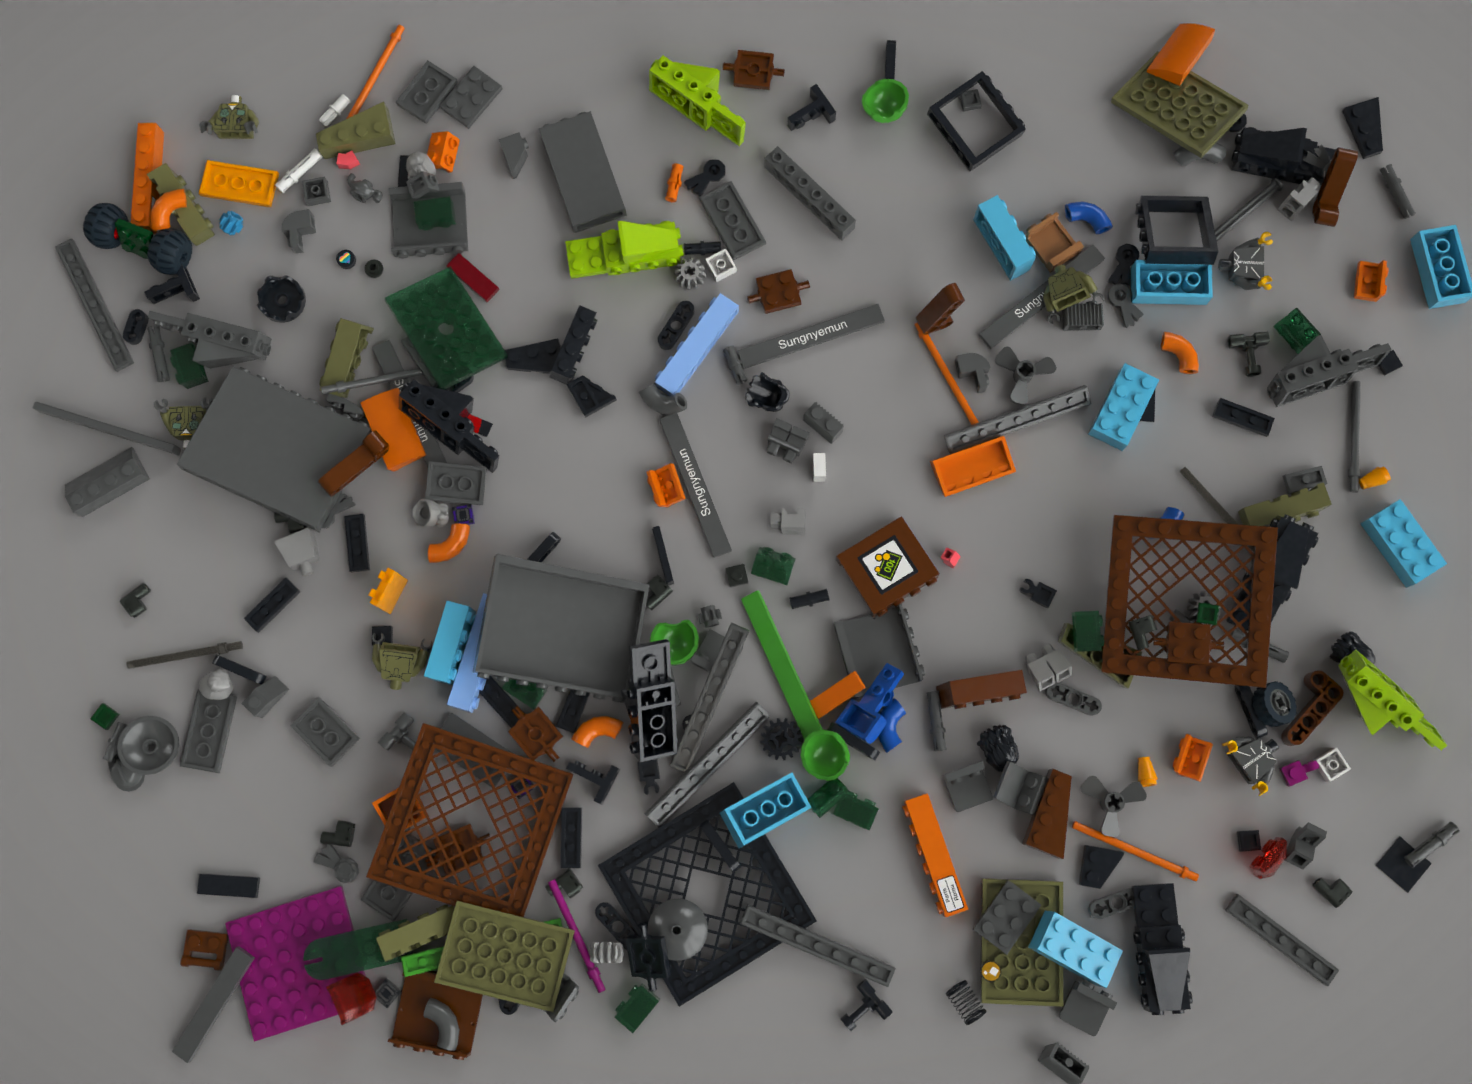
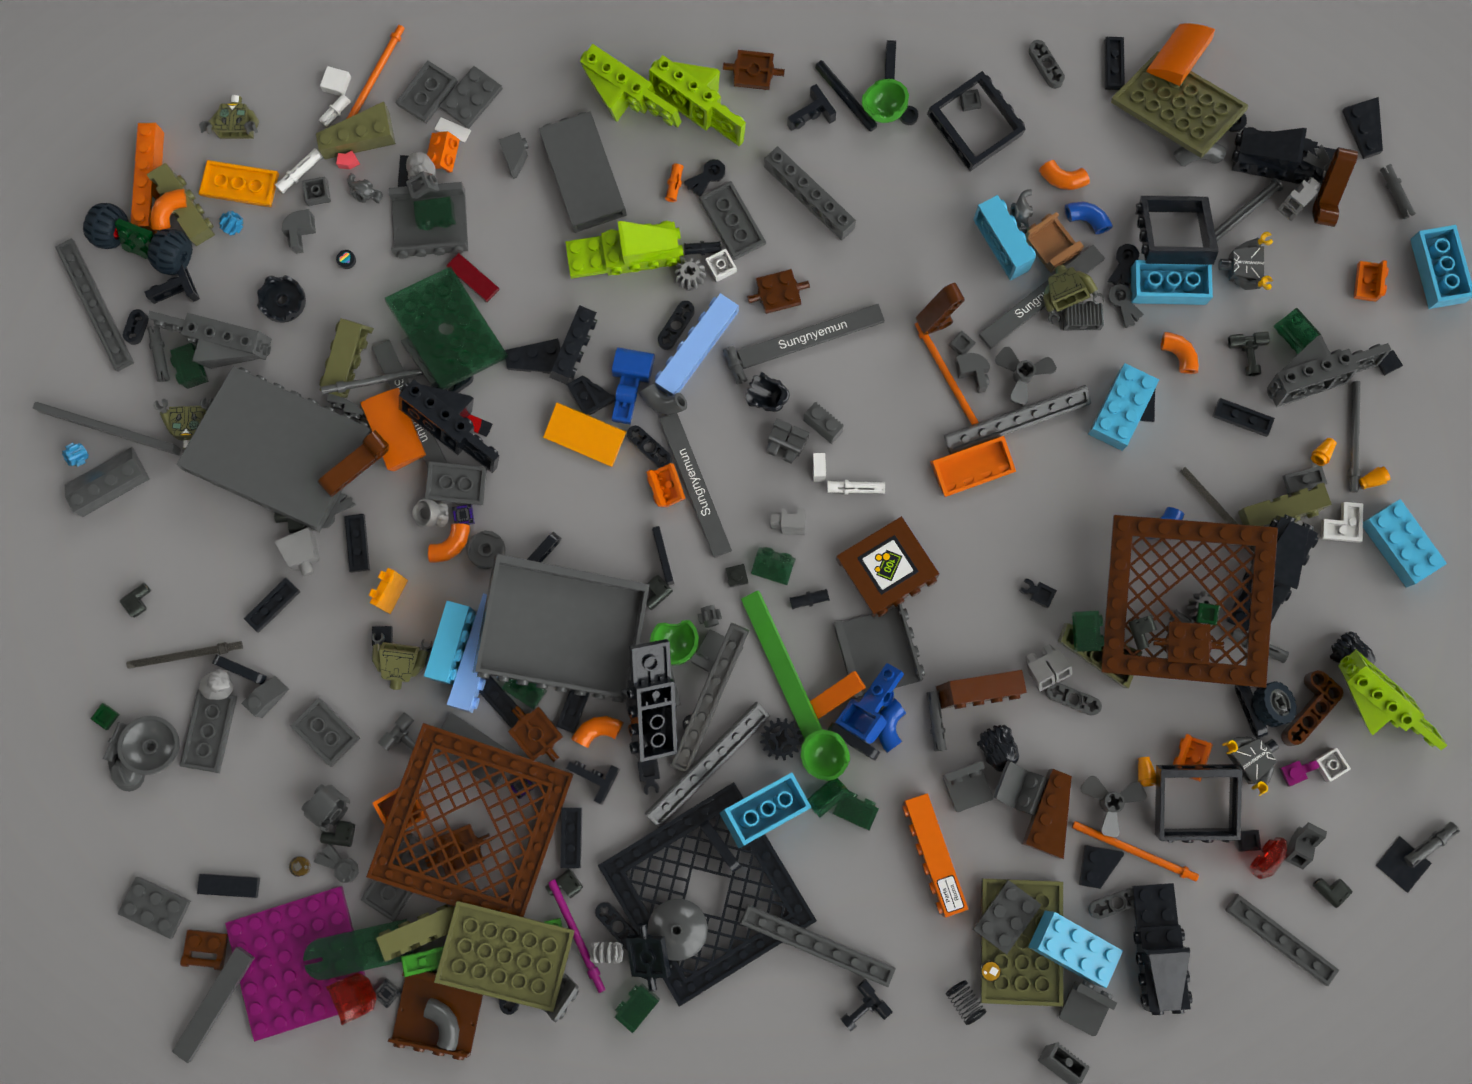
pearl dark grey plate [365,260,384,278] -> none
coral piece [940,547,961,568] -> none
none -> dark azure gear [62,443,89,467]
none -> dark grey plate [118,877,191,939]
none -> clear smoke tile [289,856,311,877]
none -> dark grey brick [301,784,350,831]
none -> white piece [320,66,351,96]
none -> white sticker [435,117,471,142]
none -> dark grey plate [467,530,506,569]
none -> light orange tile [543,402,627,467]
none -> lime wedge [580,44,682,128]
none -> blue plate [612,347,655,425]
none -> black beam [627,425,672,468]
none -> black axle [815,60,877,132]
none -> white pin [827,480,885,495]
none -> black tile [900,106,919,125]
none -> dark grey tile [949,330,976,355]
none -> dark grey piece [1010,189,1033,234]
none -> dark grey beam [1029,40,1065,89]
none -> orange cylinder [1039,160,1090,190]
none -> black tile [1105,37,1125,90]
none -> black window [1155,764,1242,843]
none -> light orange cone [1311,438,1337,466]
none -> white plate [1321,502,1363,543]

